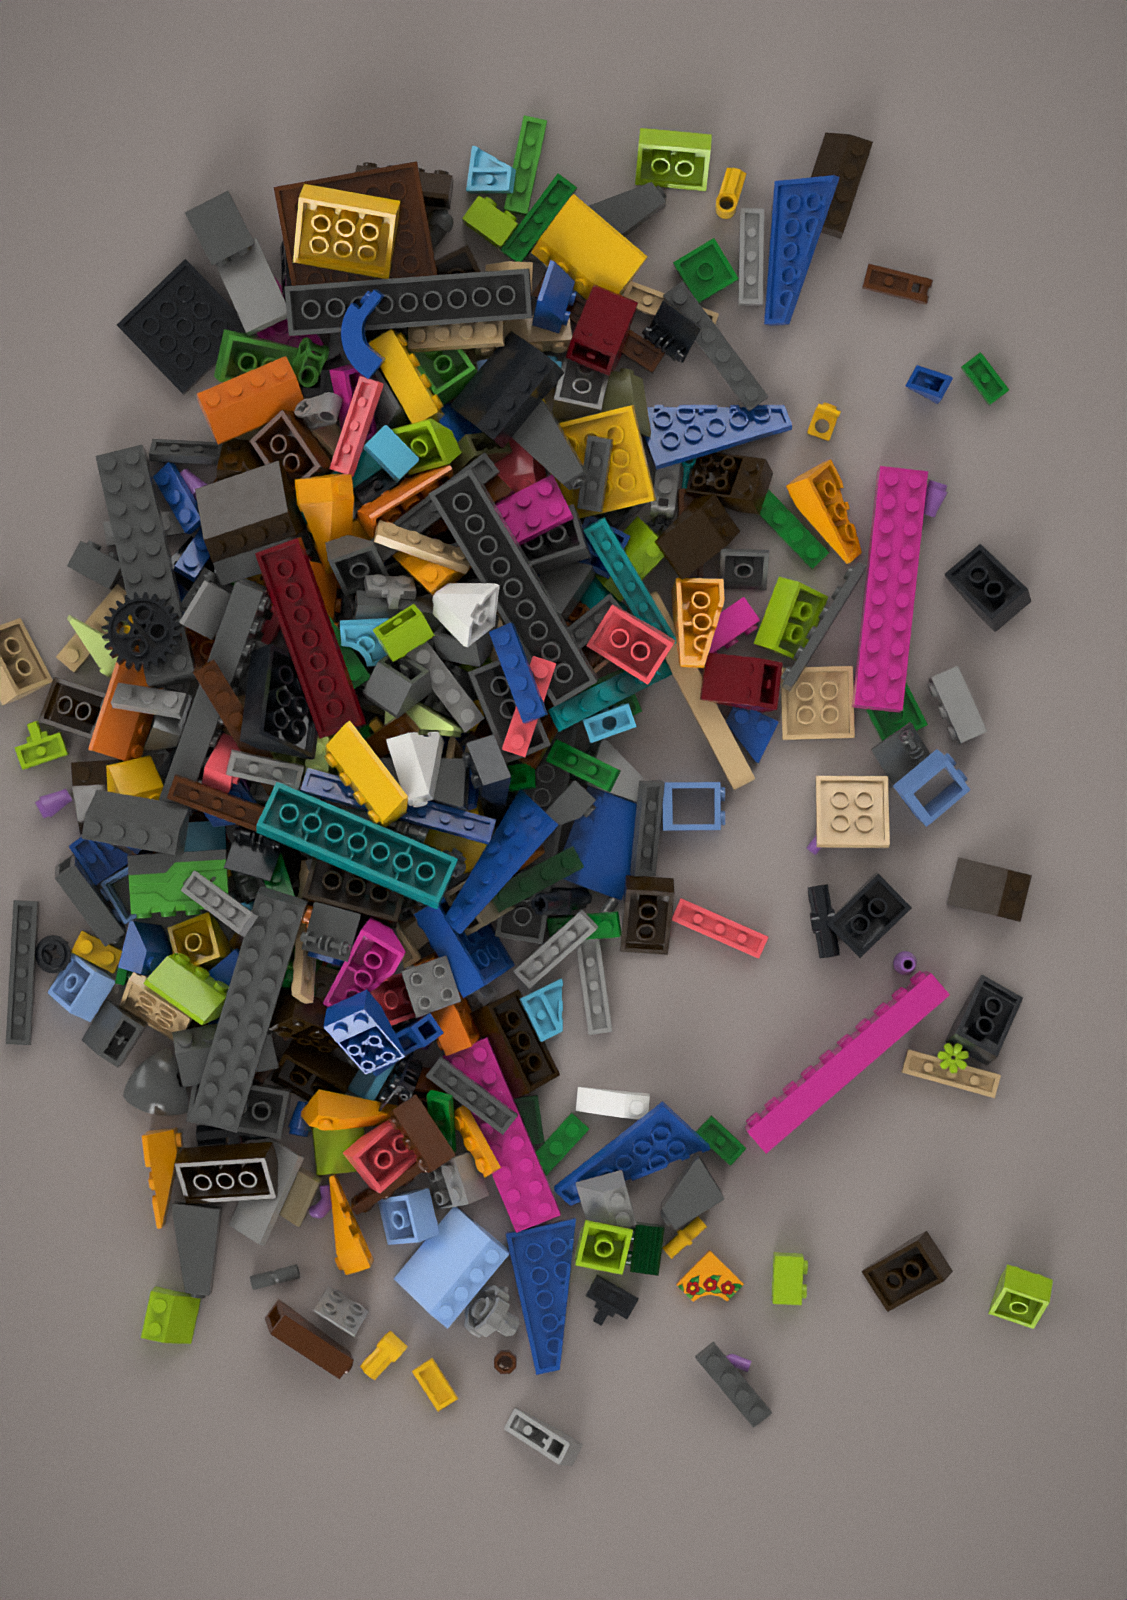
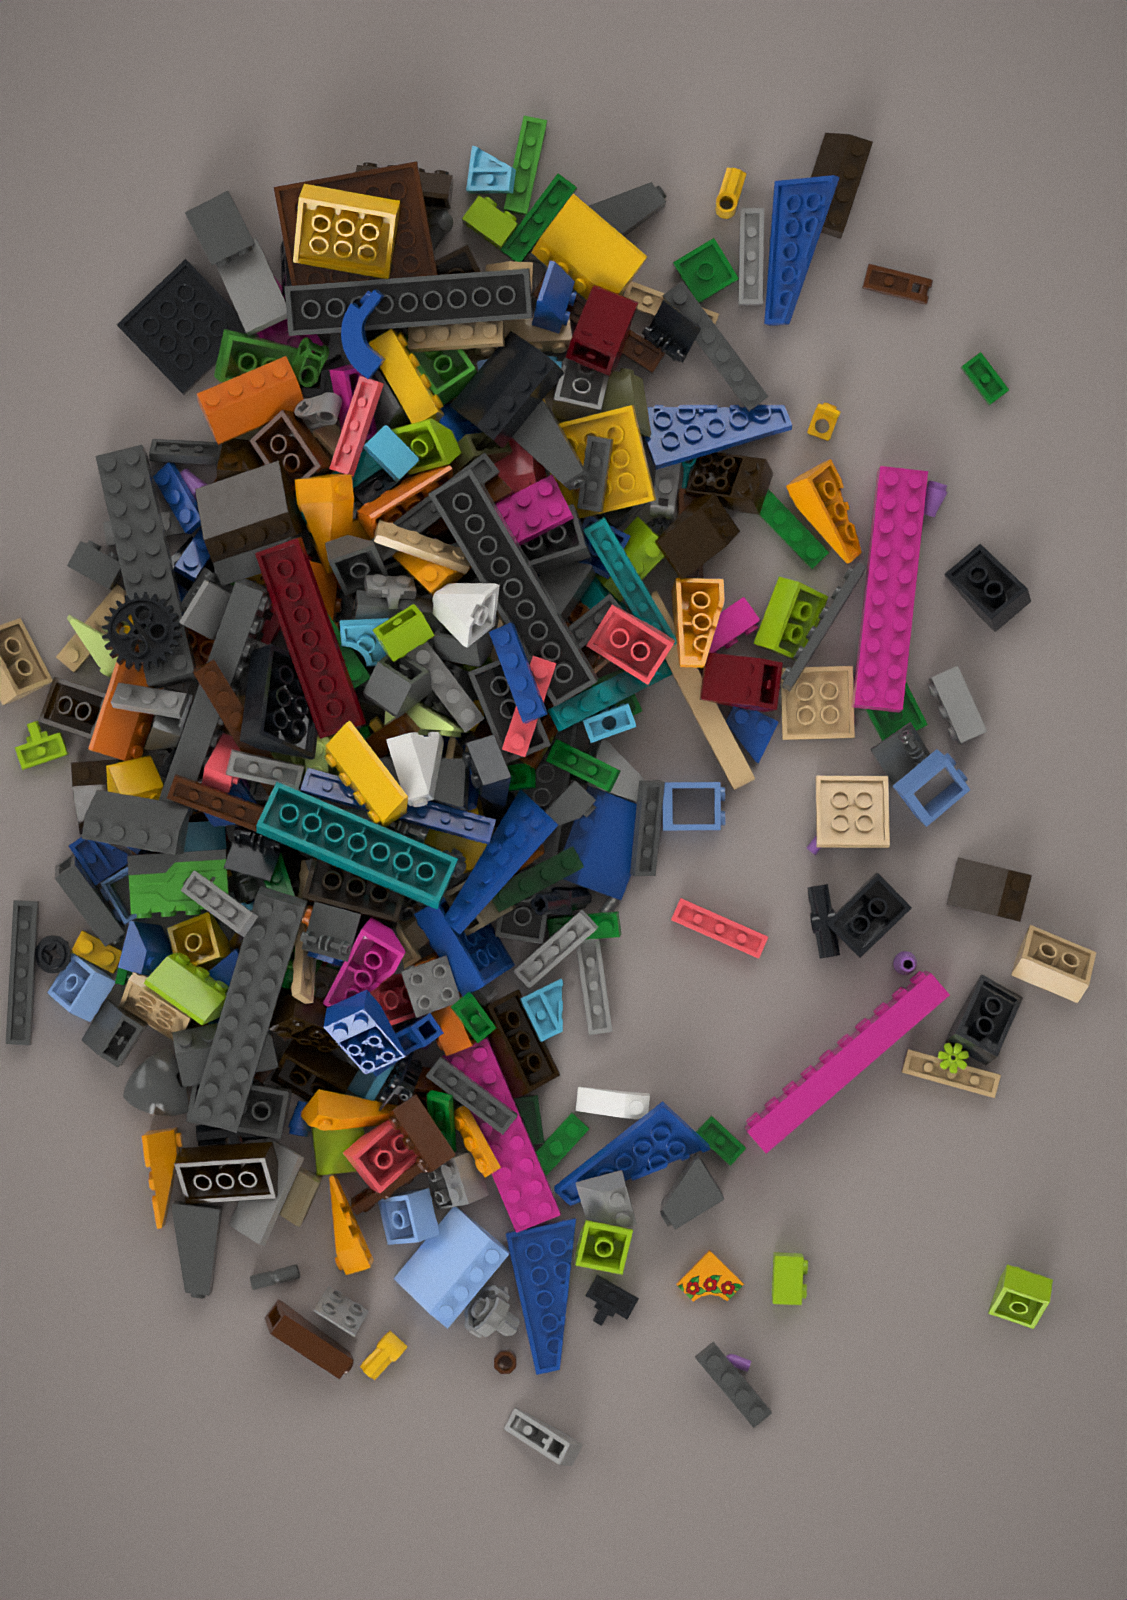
medium lavender cone [35,788,72,818] -> none
lime slope [141,1286,201,1344] -> none
medium lavender arm [309,1184,332,1219] -> none
yellow plate [412,1357,458,1412] -> none
dark brown slope [620,875,675,955] -> none
dark green brick [626,1222,665,1276] -> none
lime slope [635,128,712,191] -> none
yellow pin [662,1216,707,1259] -> none
dark grey slope [719,549,769,590] -> none
dark brown slope [861,1231,953,1312] -> none
blue slope [906,365,953,404] -> none
none -> green plate [451,992,496,1043]
none -> tan slope [1011,925,1096,1003]

